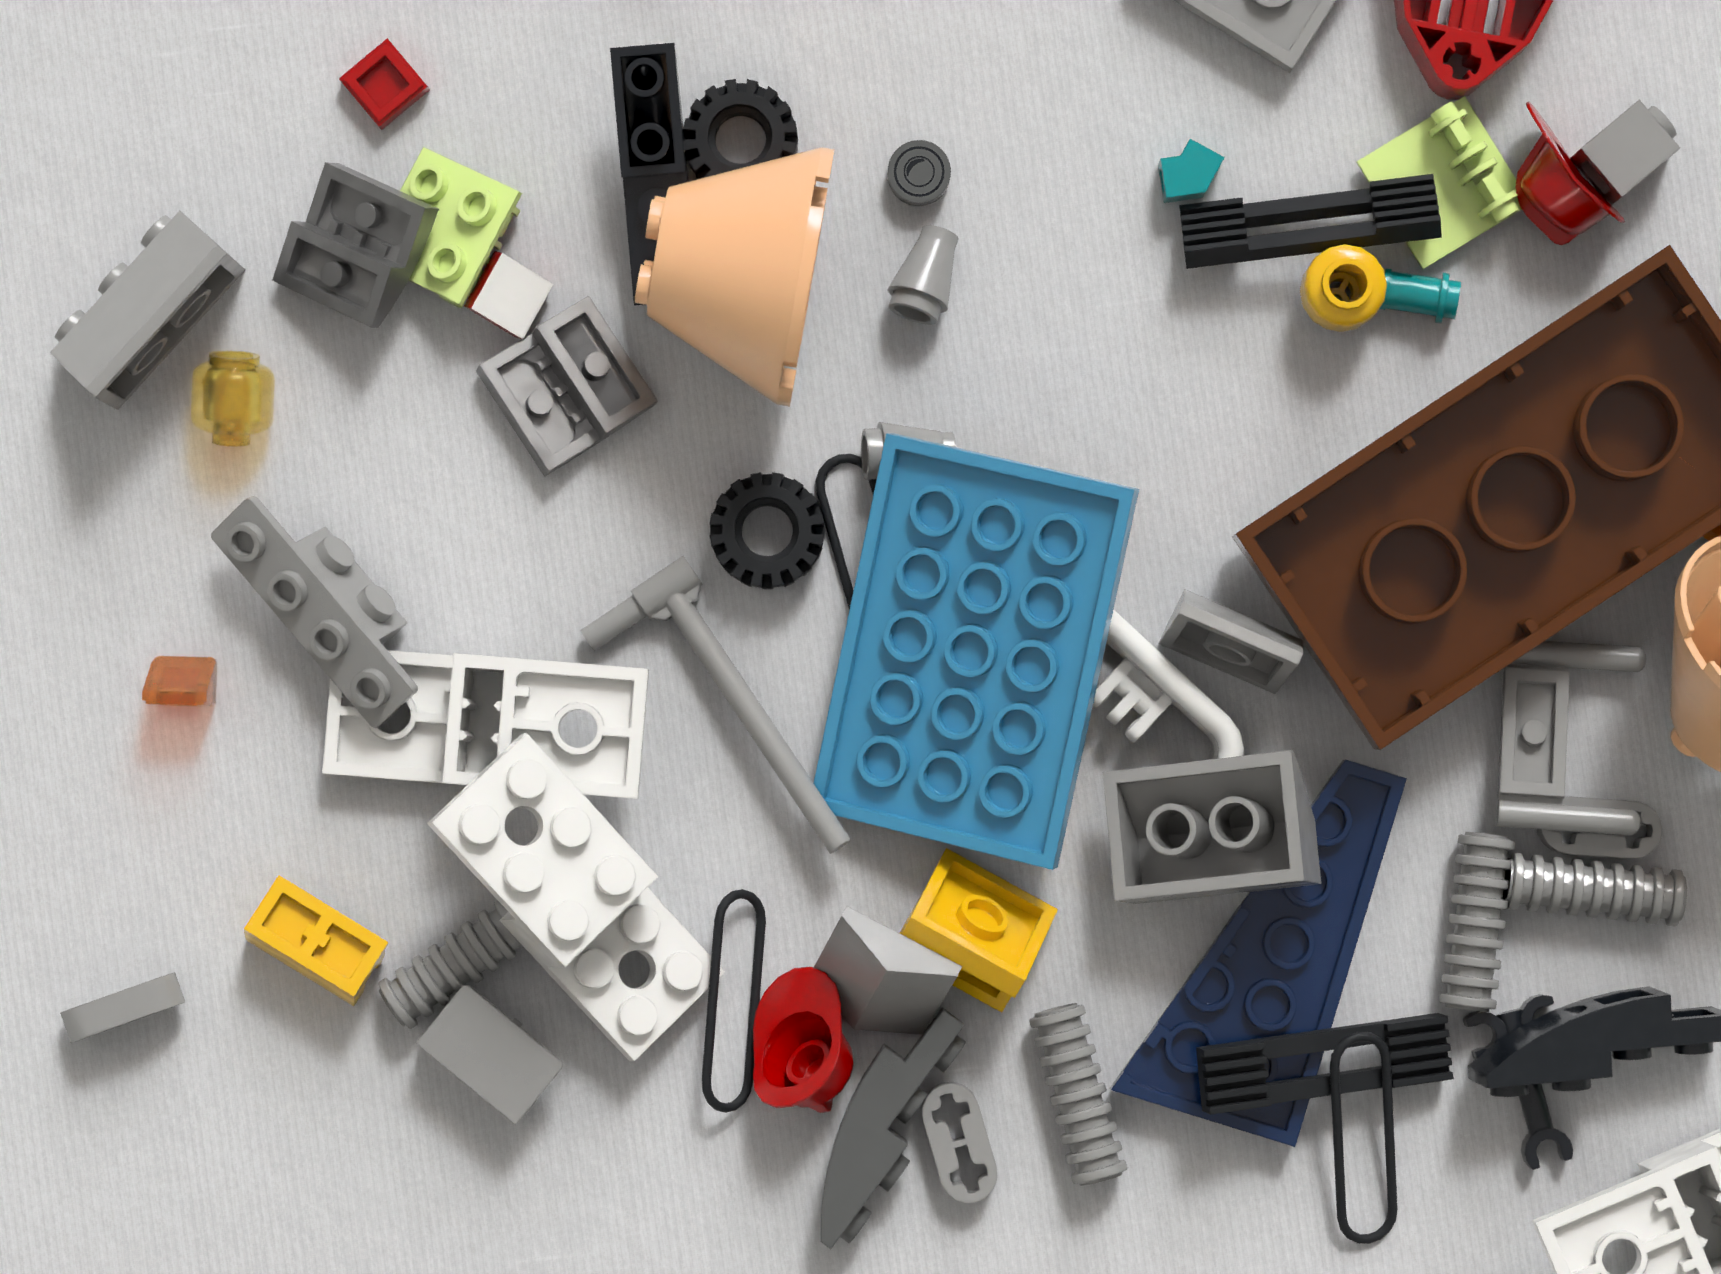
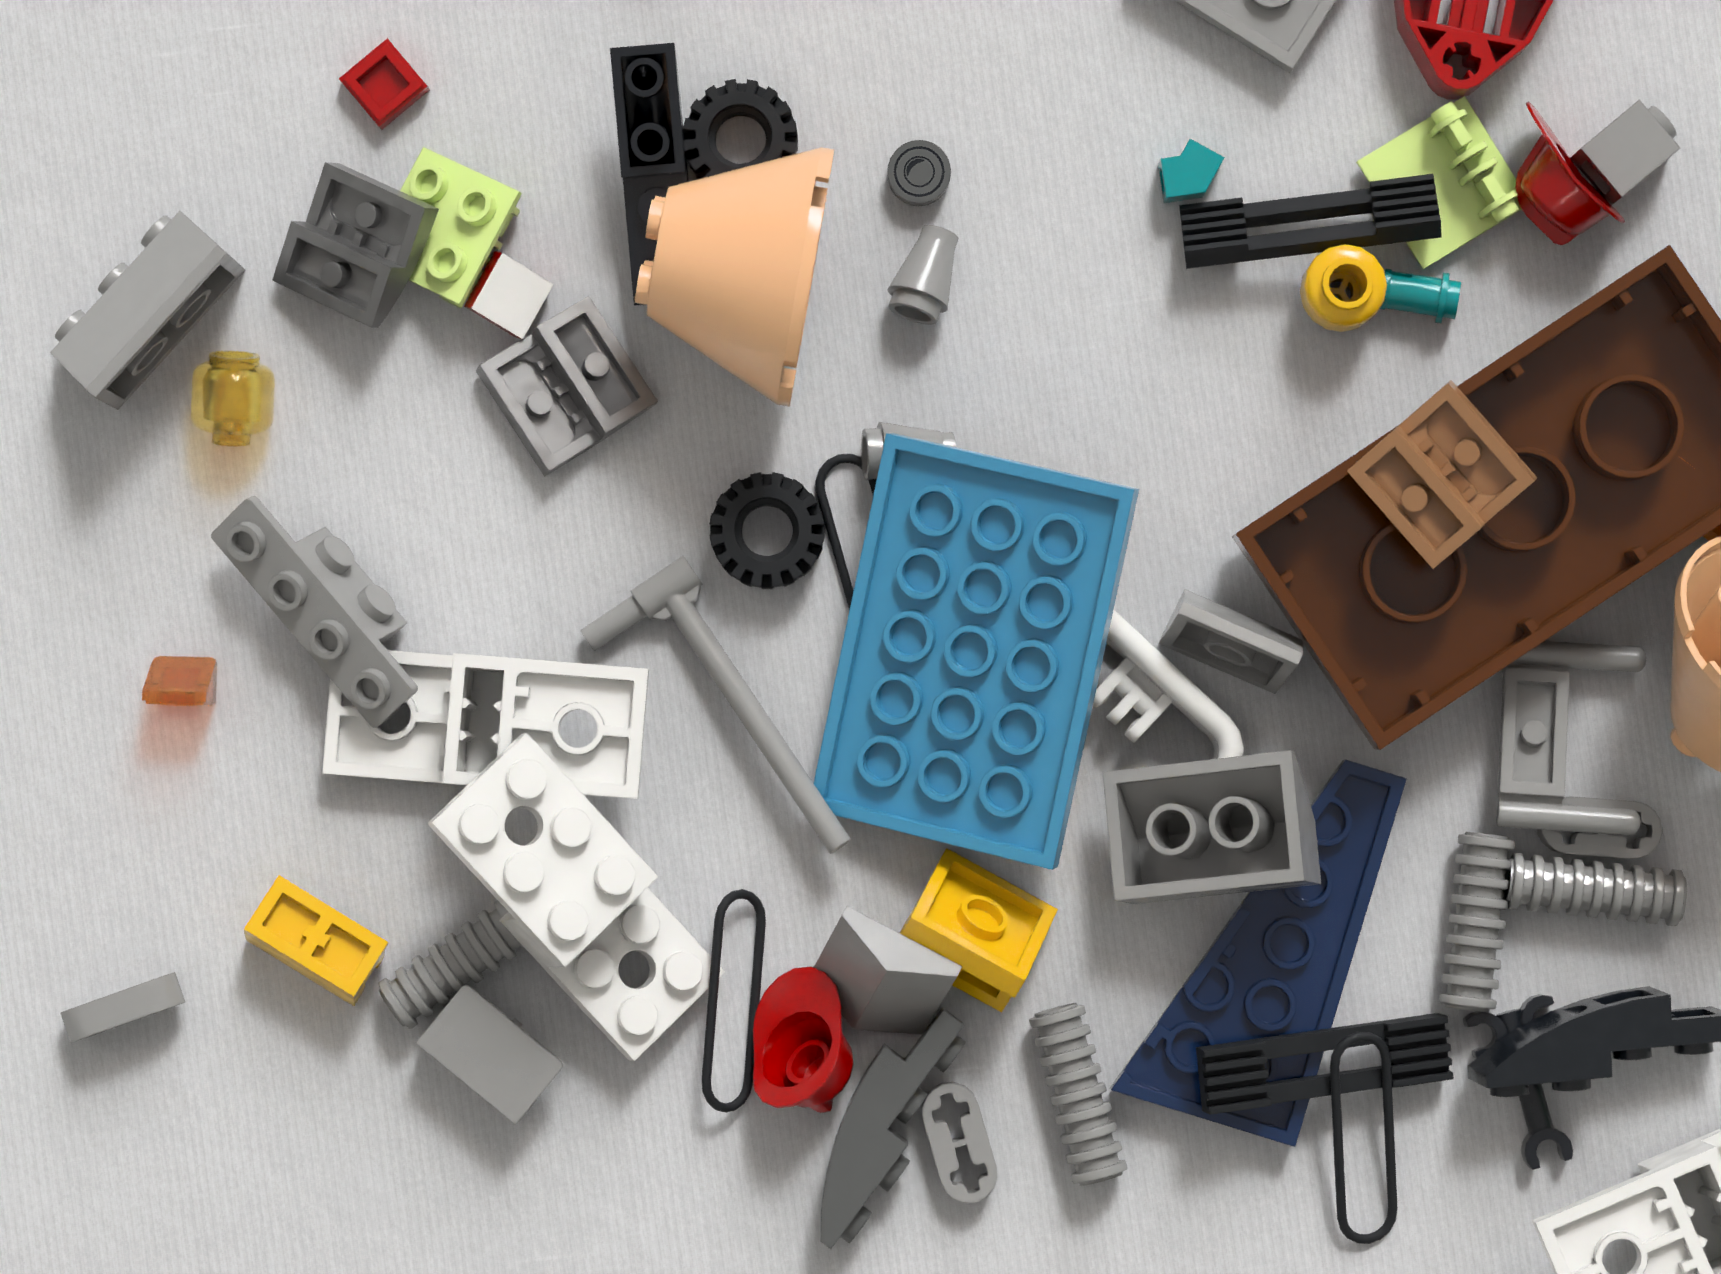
none -> medium nougat slope [1347,380,1537,569]

